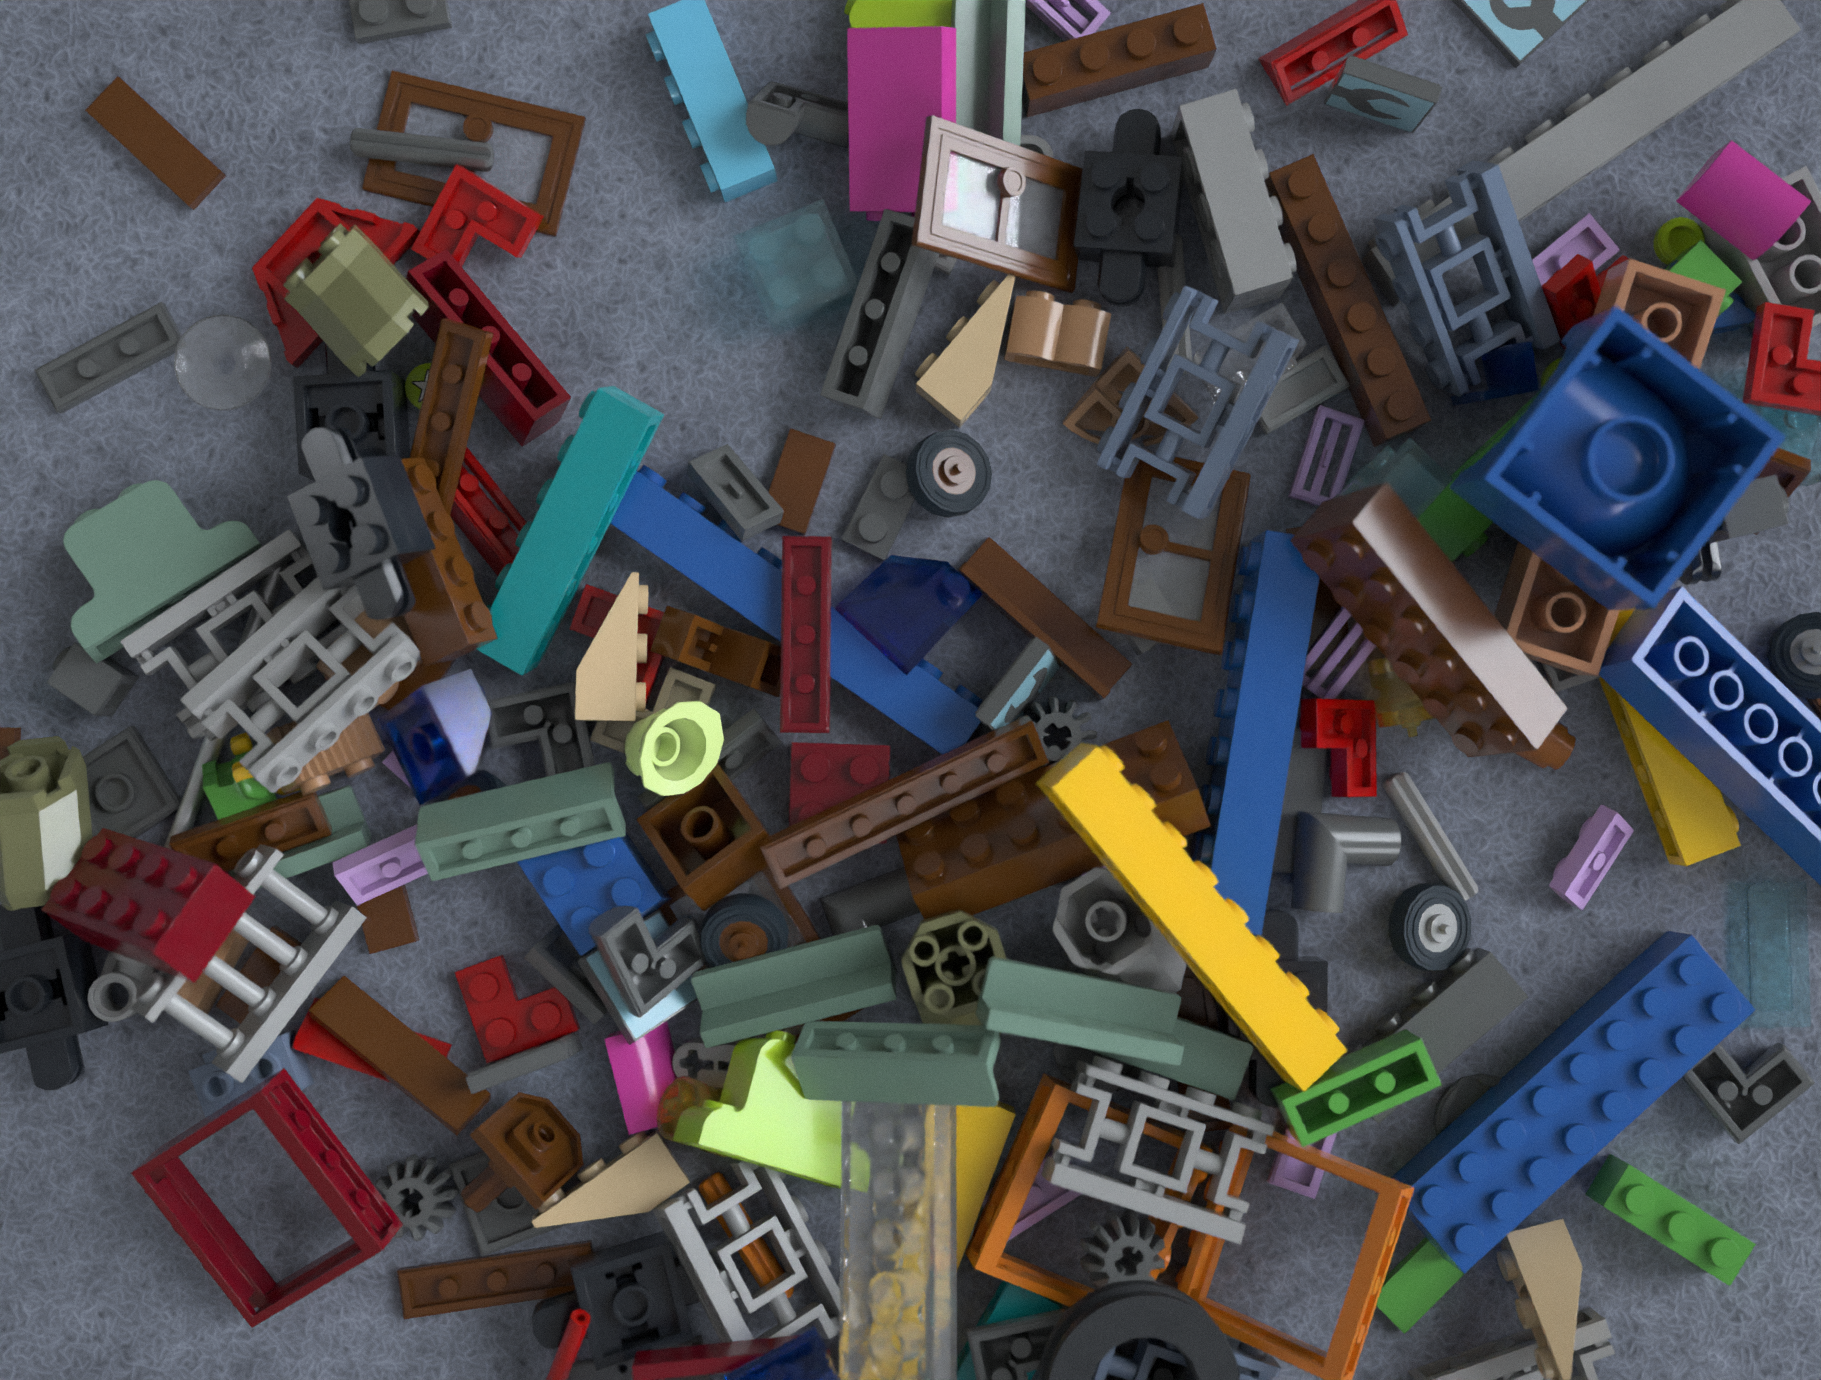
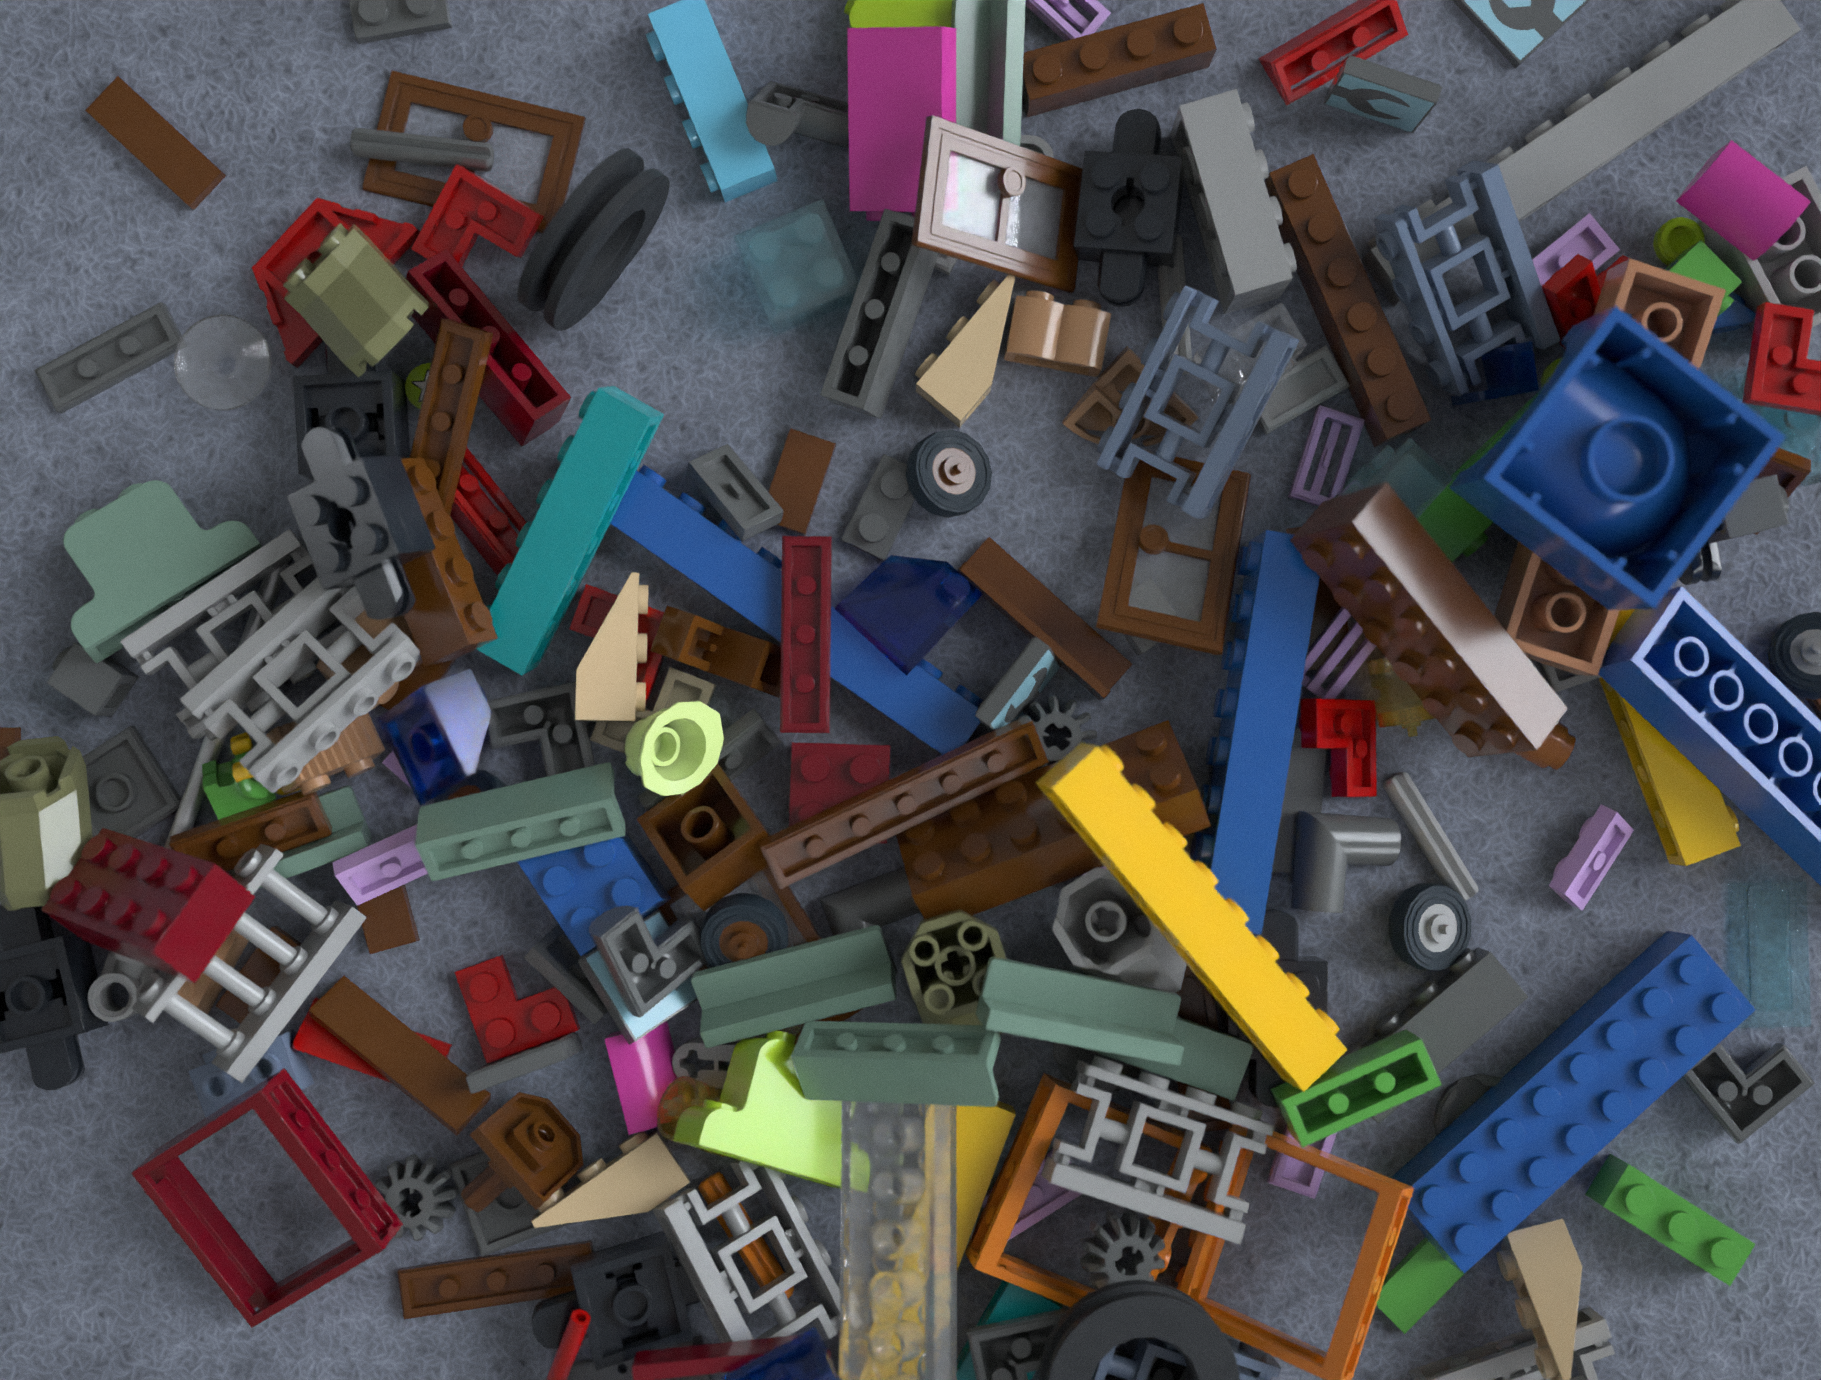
none -> black tyre [517,148,670,331]

